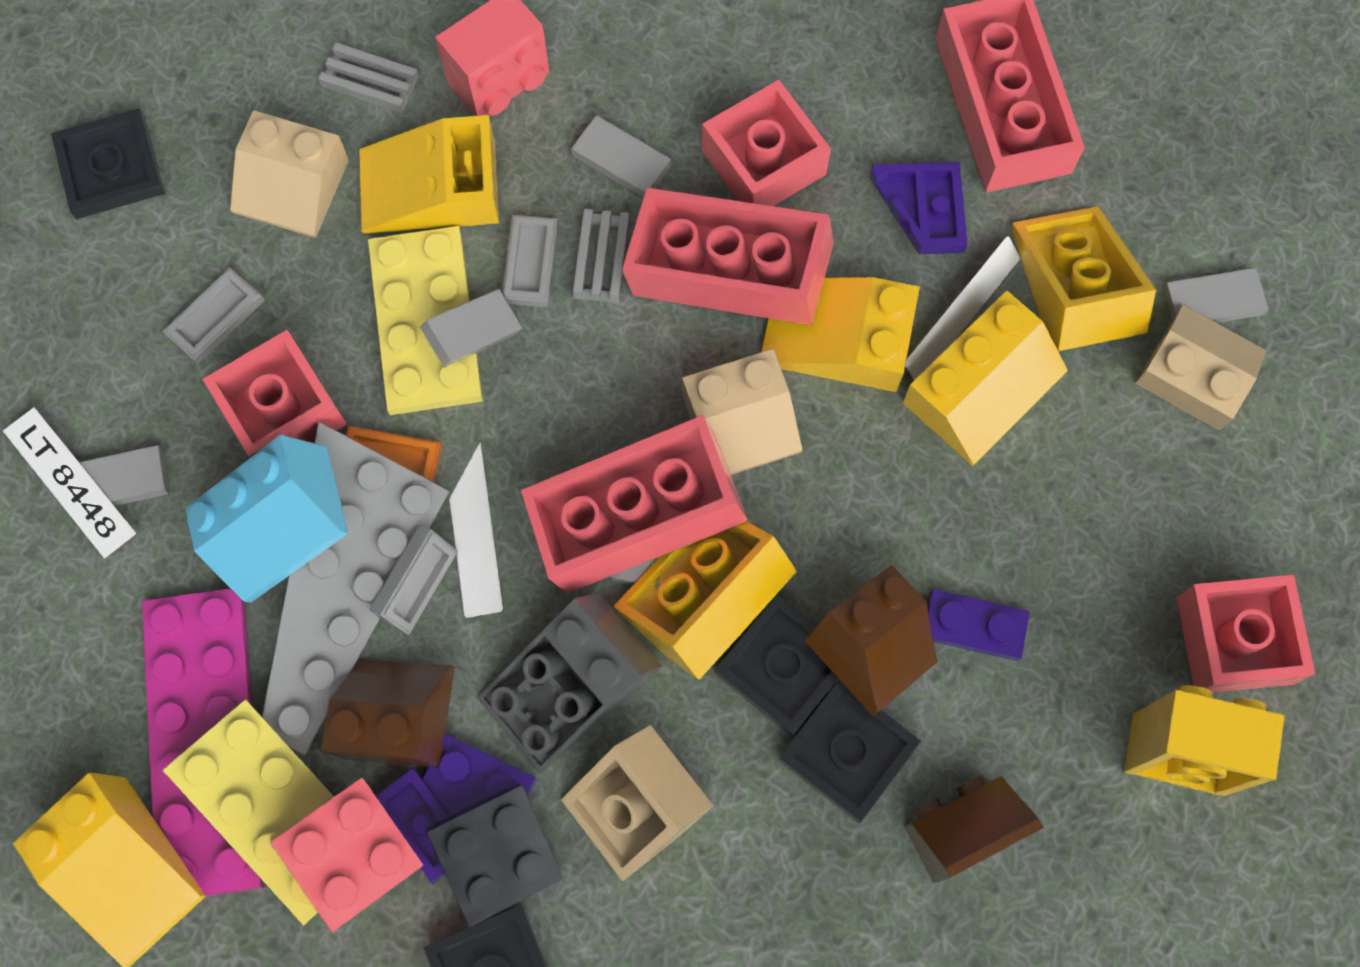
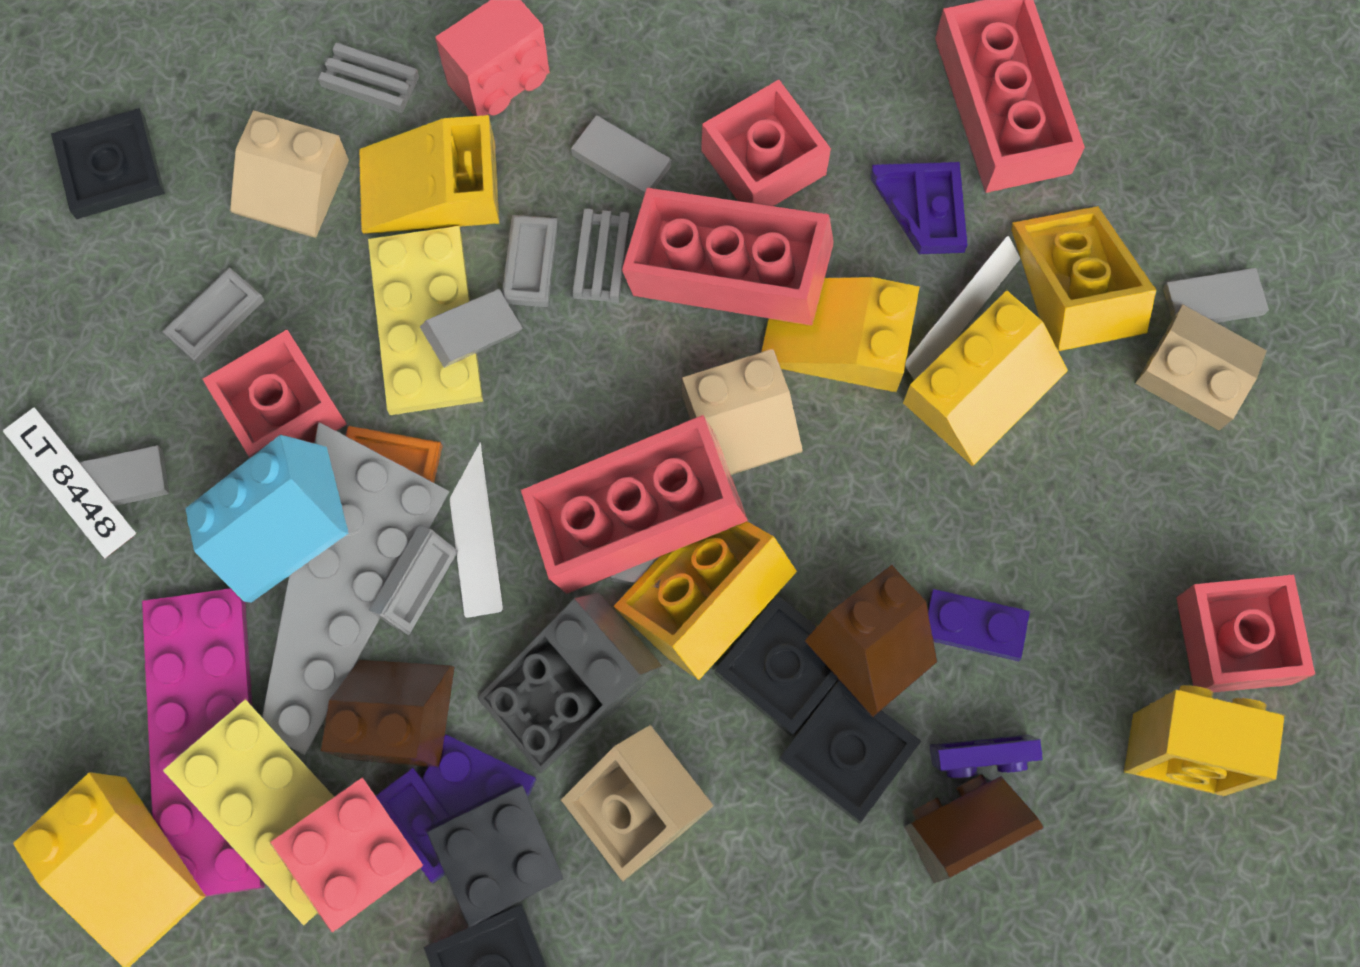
none -> dark purple plate [929,734,1043,778]

